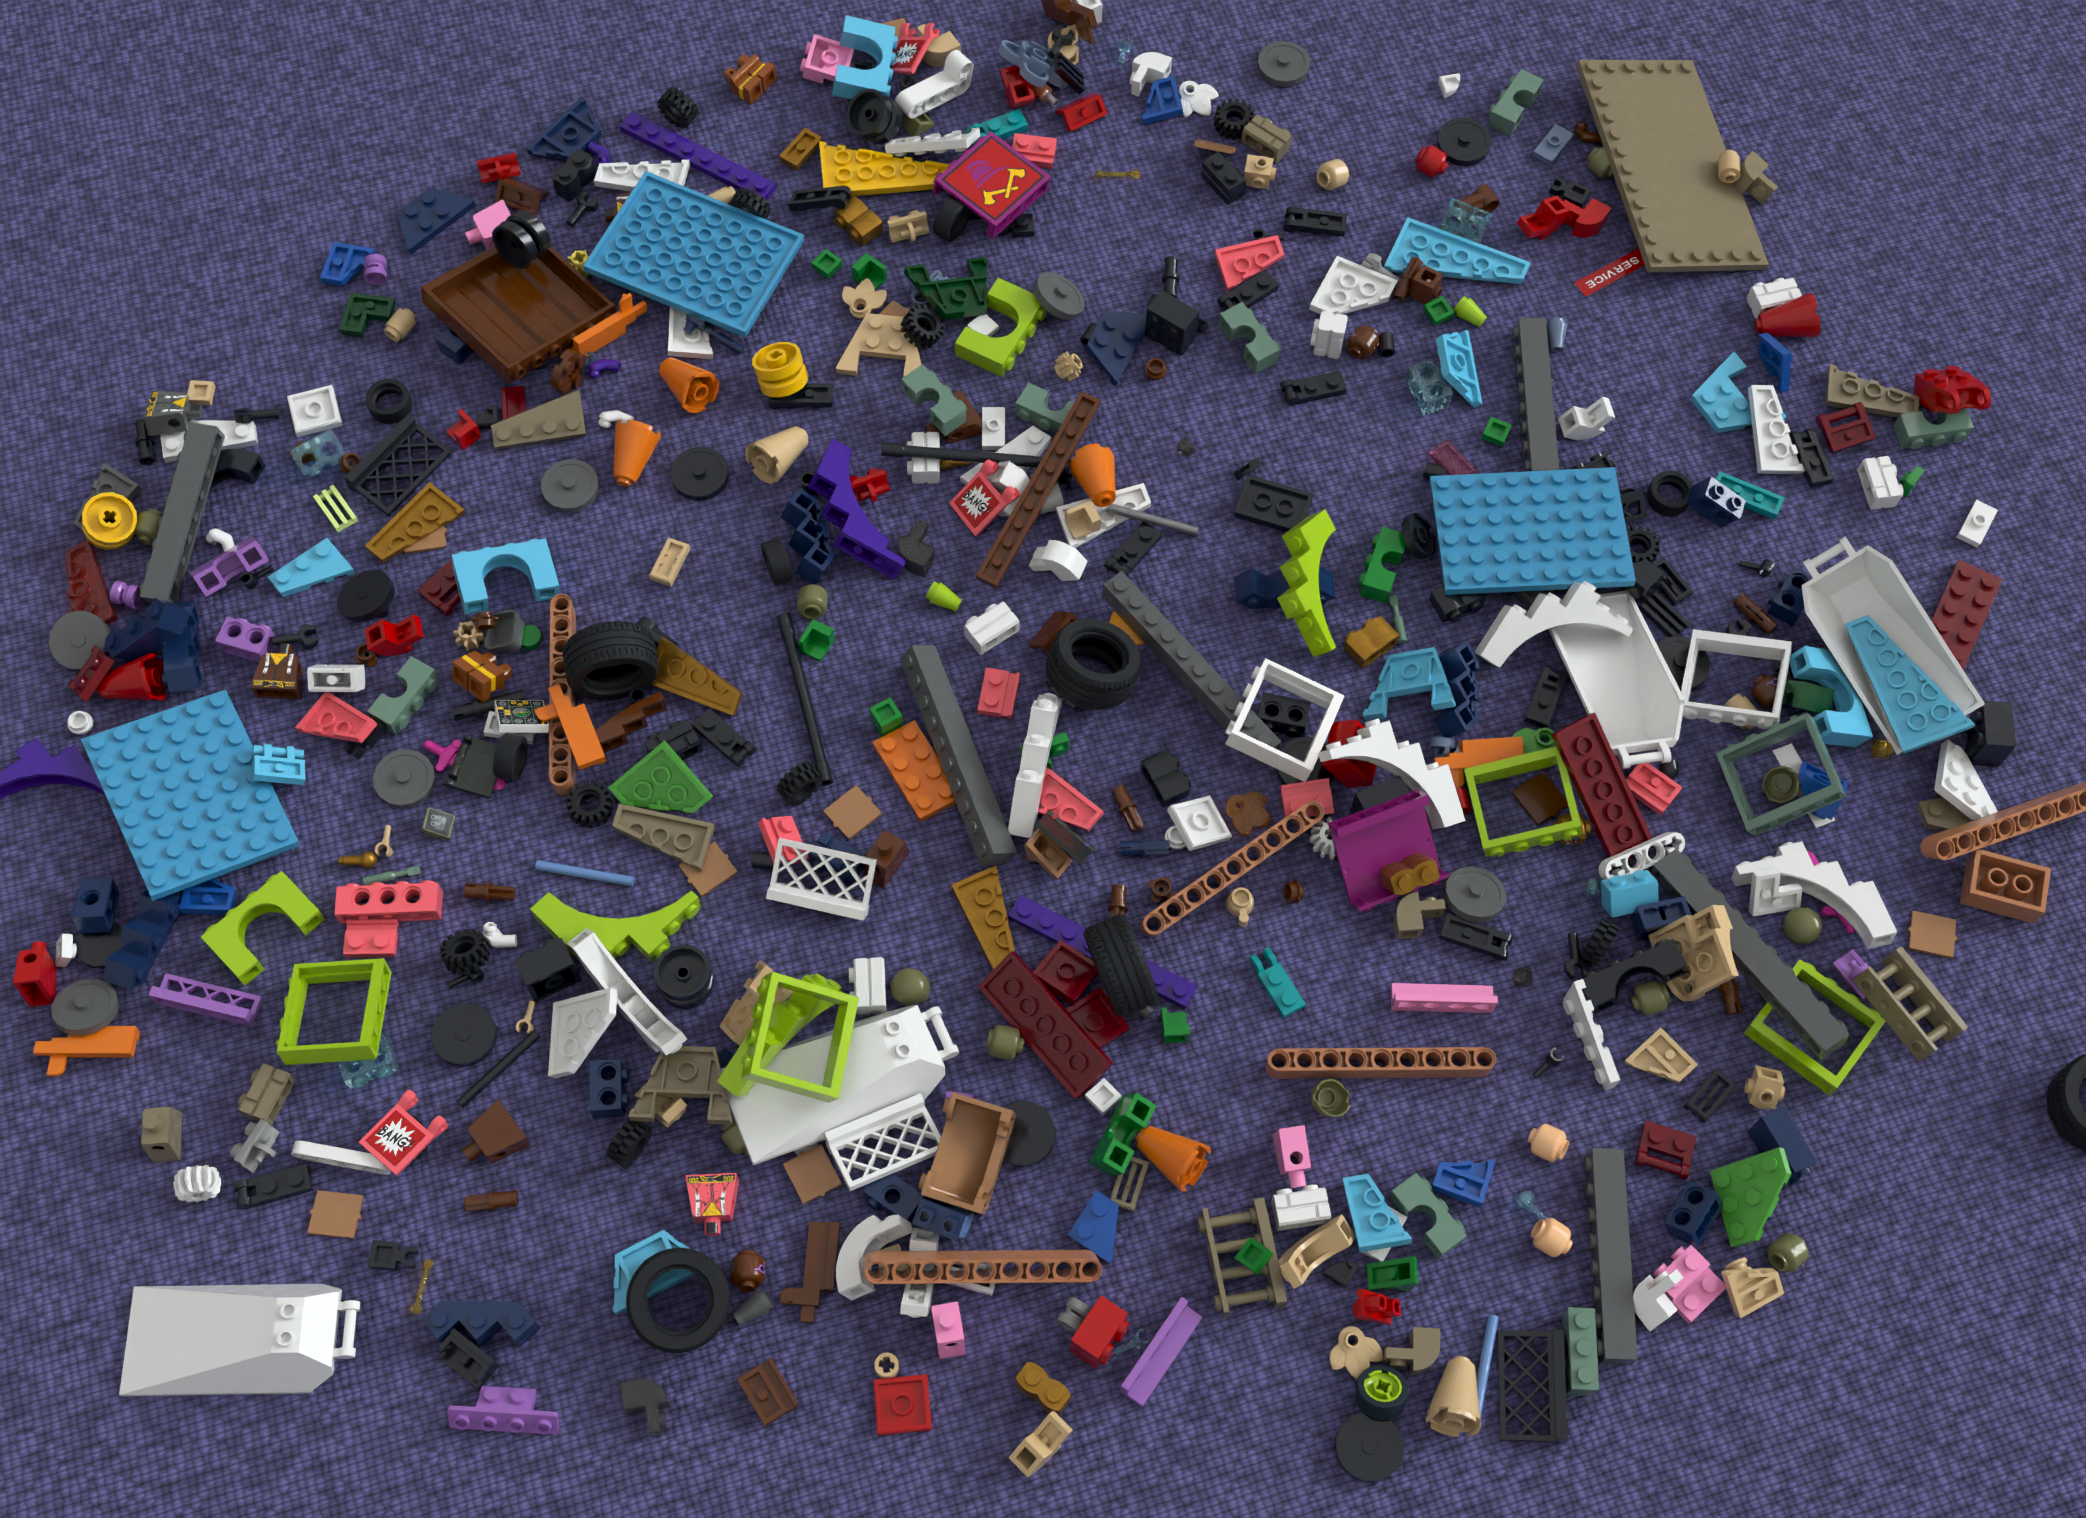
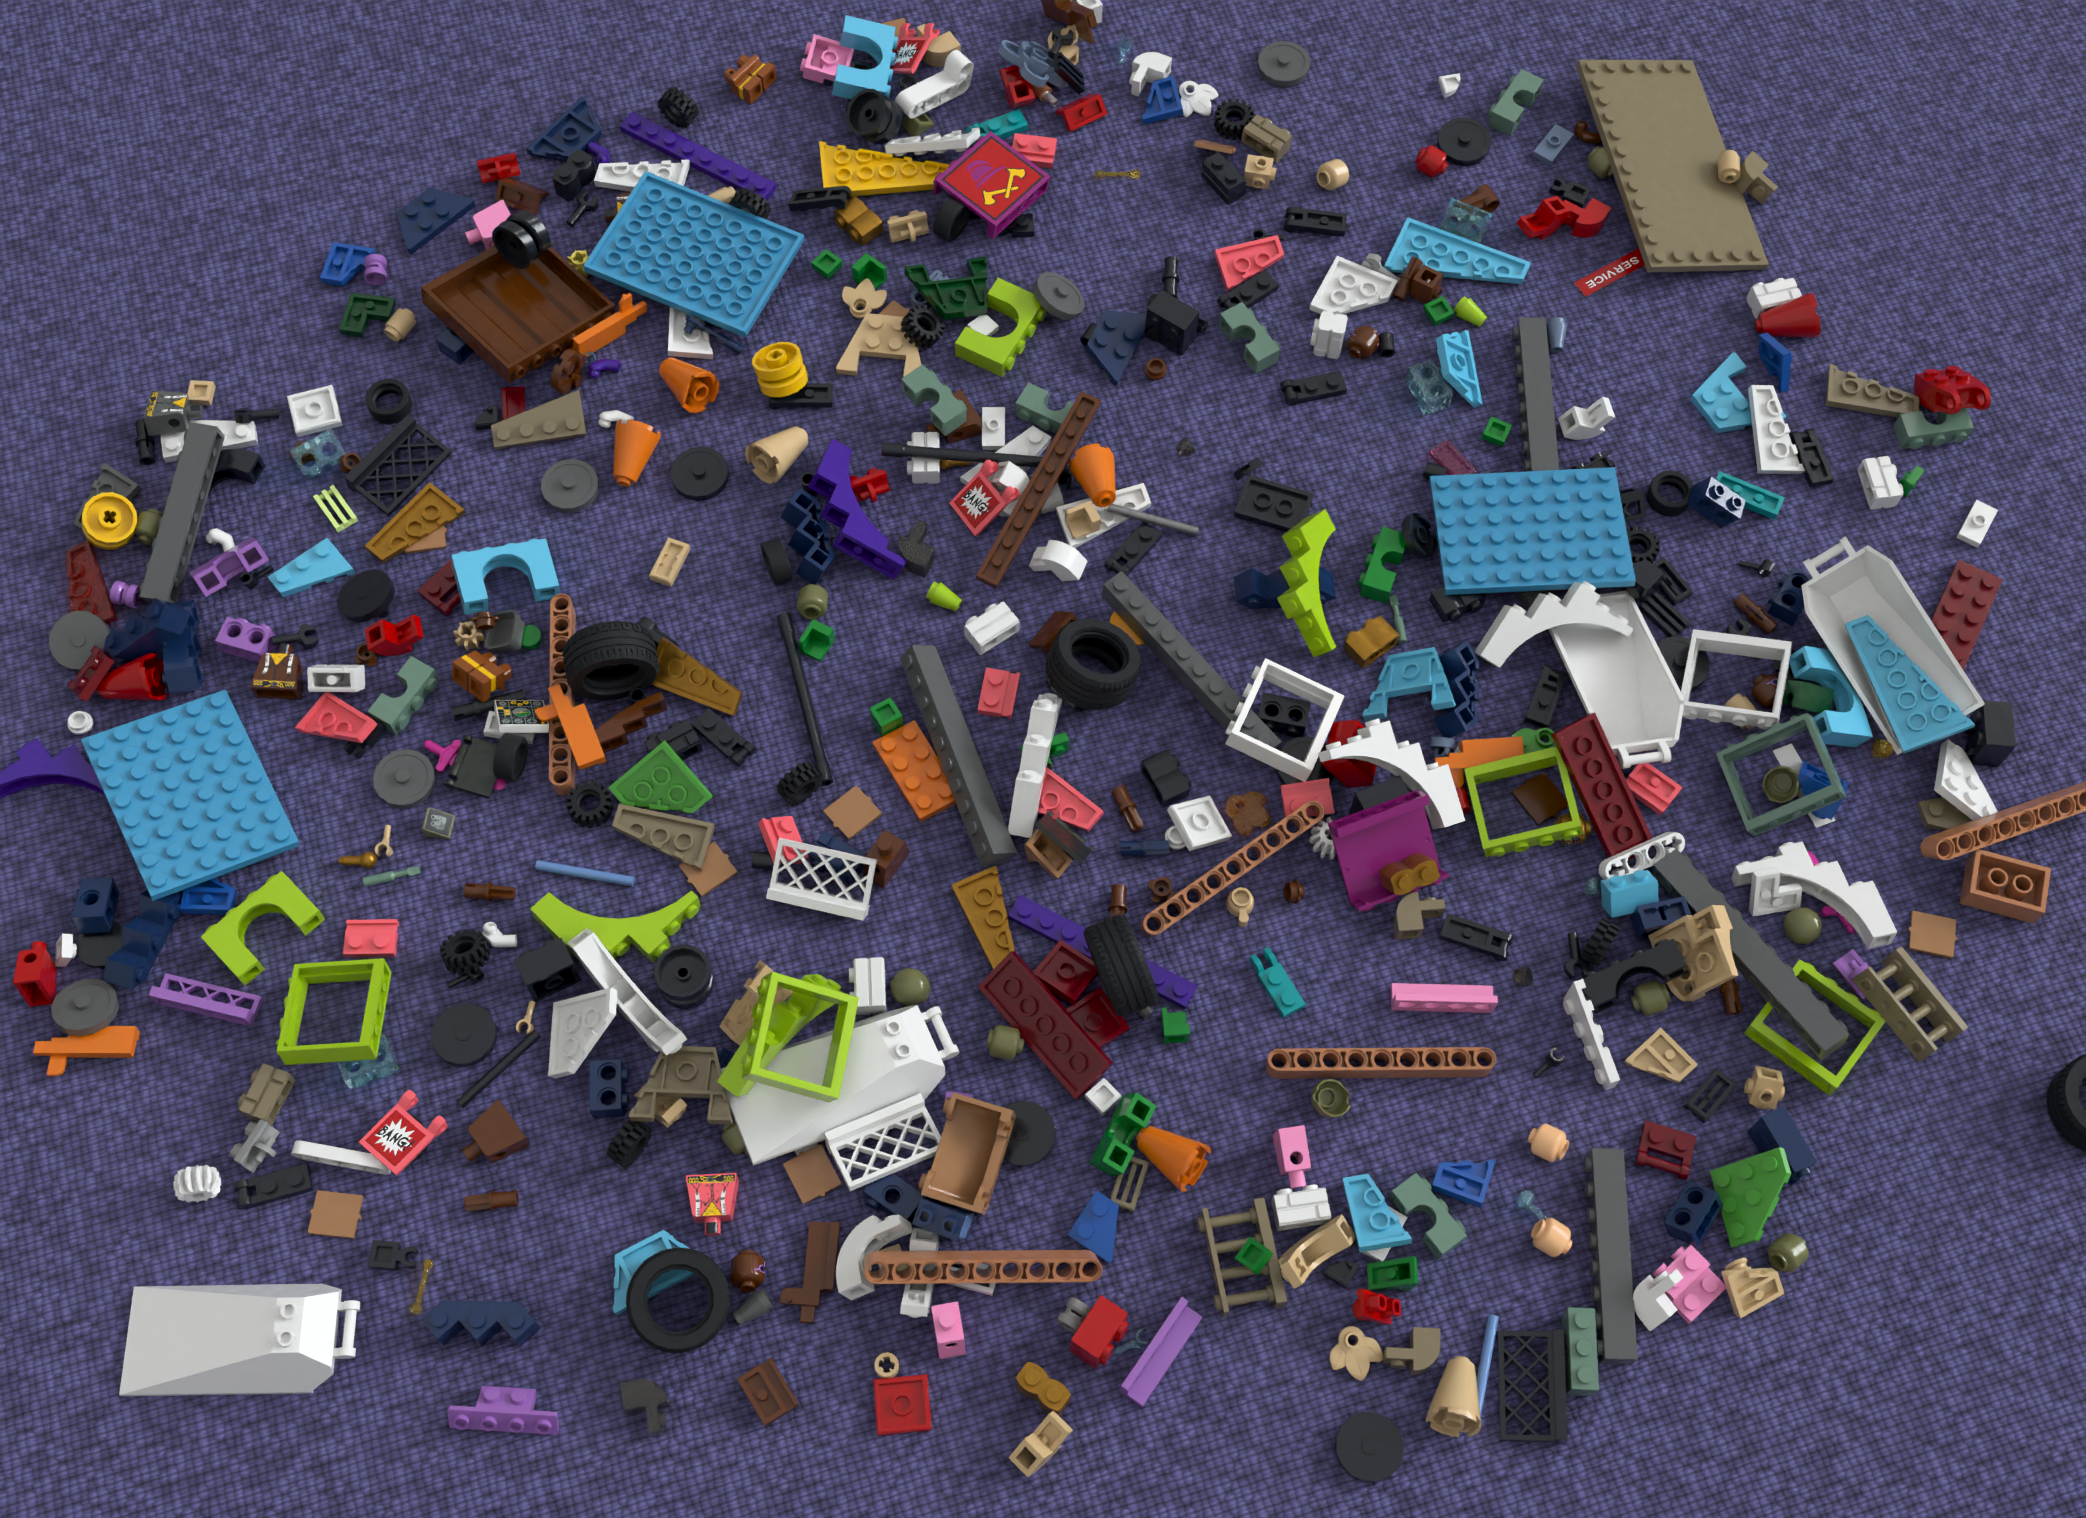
dark tan torso [141,1107,182,1163] -> none
medium azure plate [252,744,305,785] -> none
coral brick [334,880,443,924] -> none
black hinge [437,1328,499,1390] -> none
red panel [446,409,481,450] -> none
pearl gold plate [779,128,822,171] -> none
tan gear [1054,351,1083,382] -> none
black wheel [1355,1365,1409,1420] -> none
dark grey wheel [1444,866,1506,923] -> none
black hinge [1658,760,1679,779] -> none
dark red plate [1816,402,1876,454] -> none

